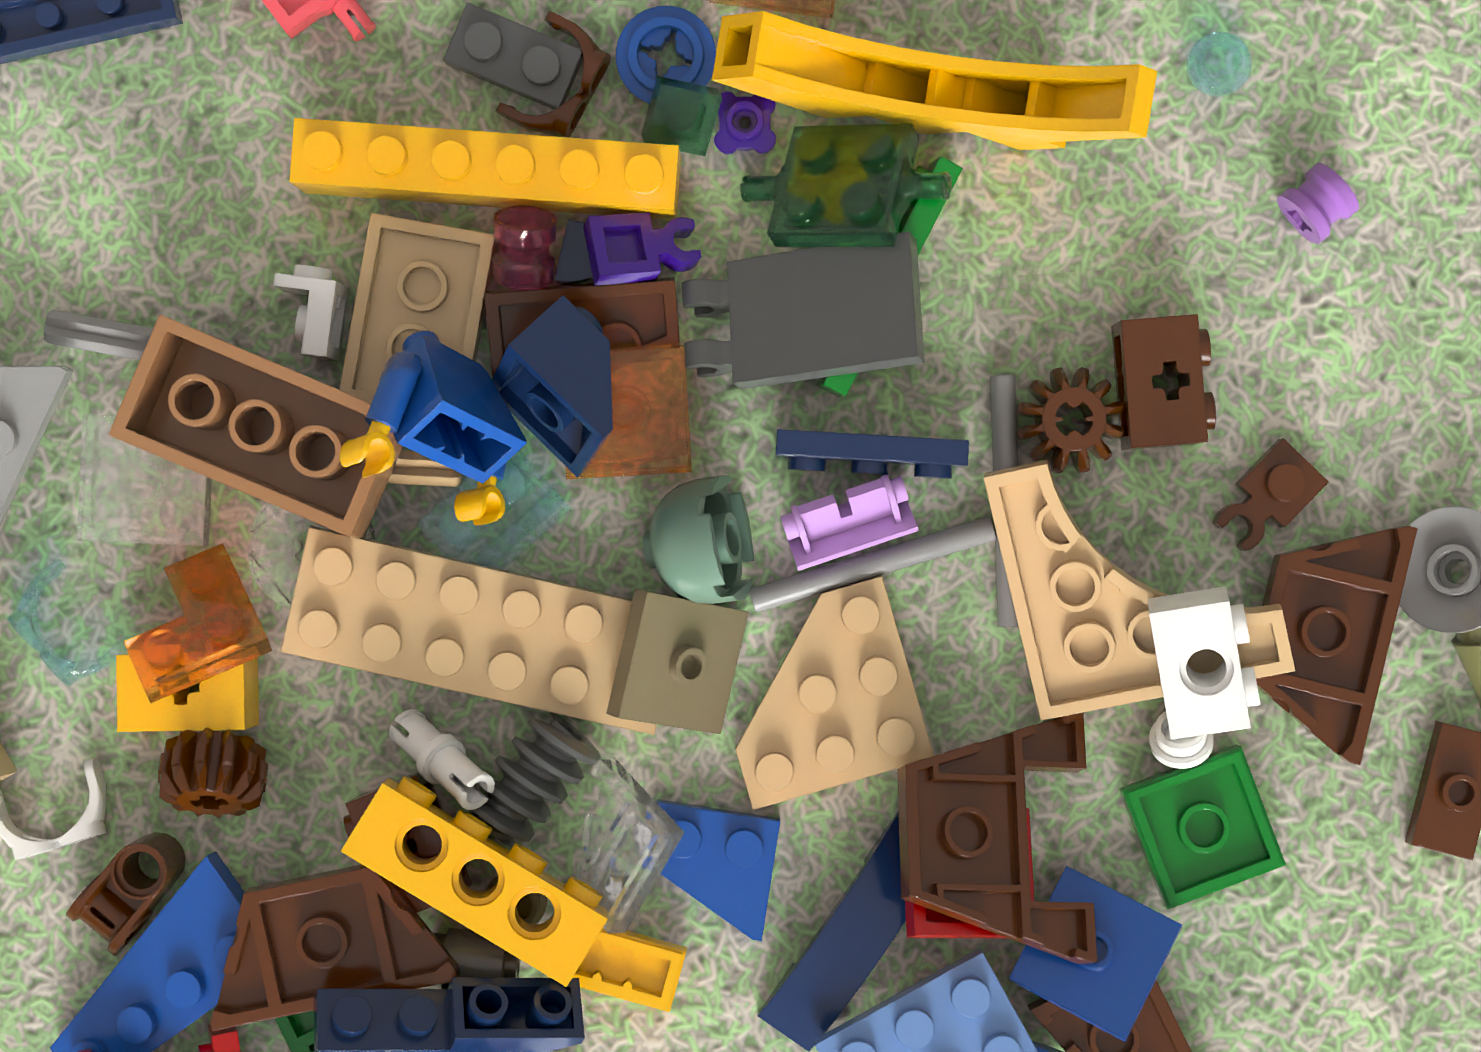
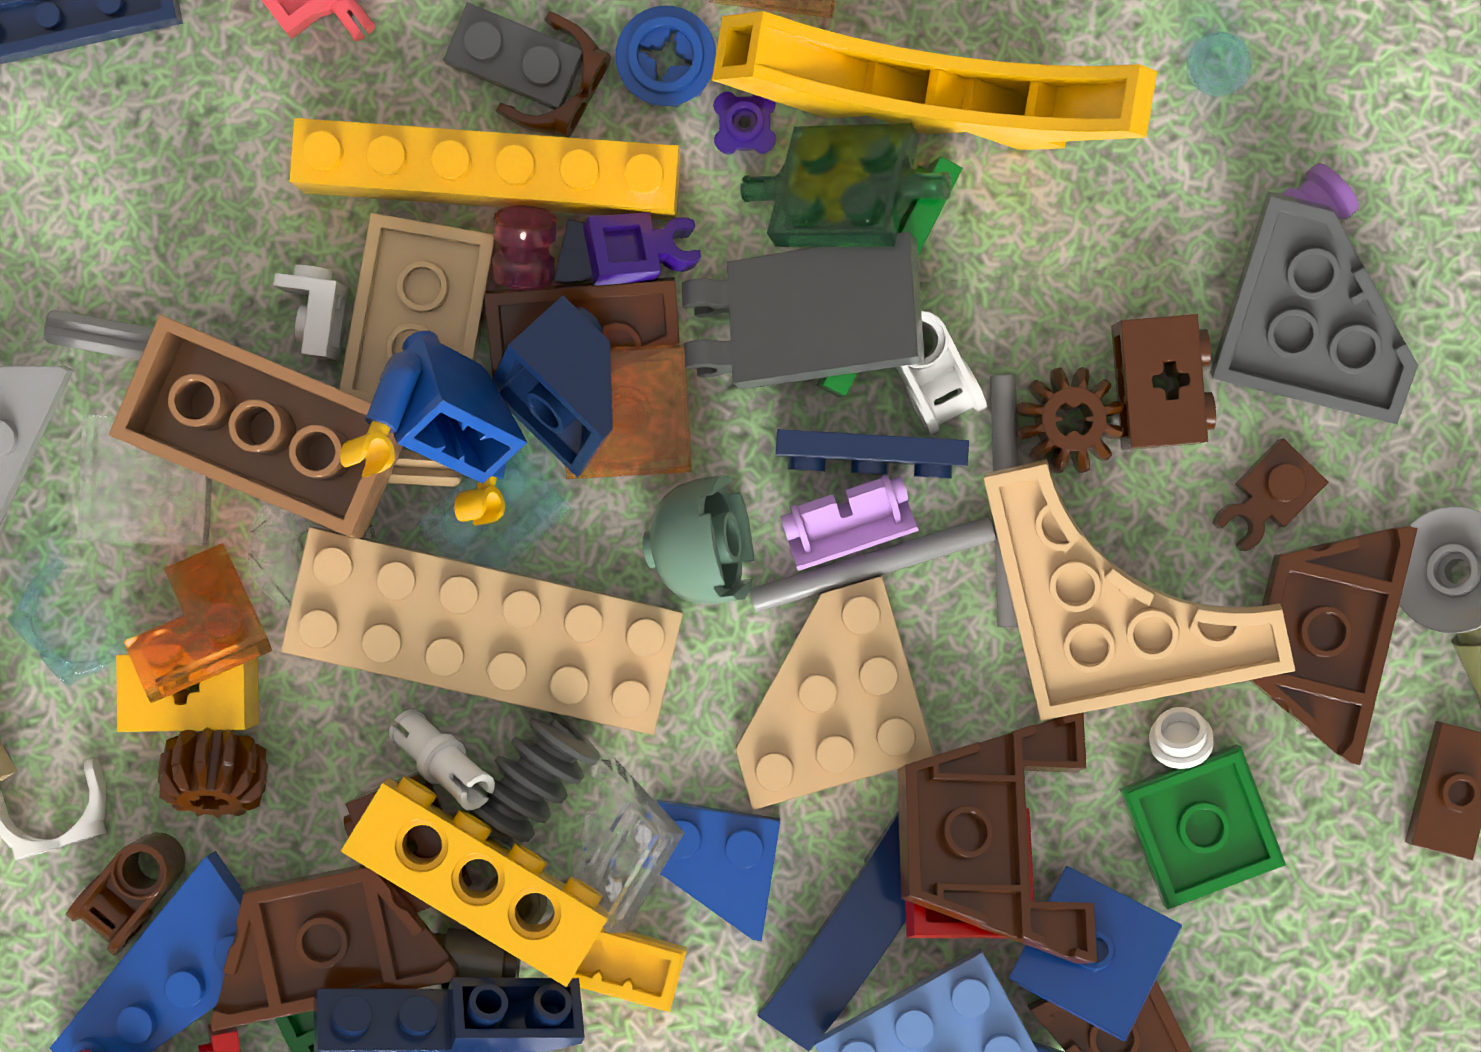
dark tan plate [606,588,749,734] -> none
clear green plate [641,76,722,156] -> none
white brick [1148,586,1260,740] -> none
none -> white piece [896,311,987,437]
none -> dark grey plate [1210,191,1418,424]

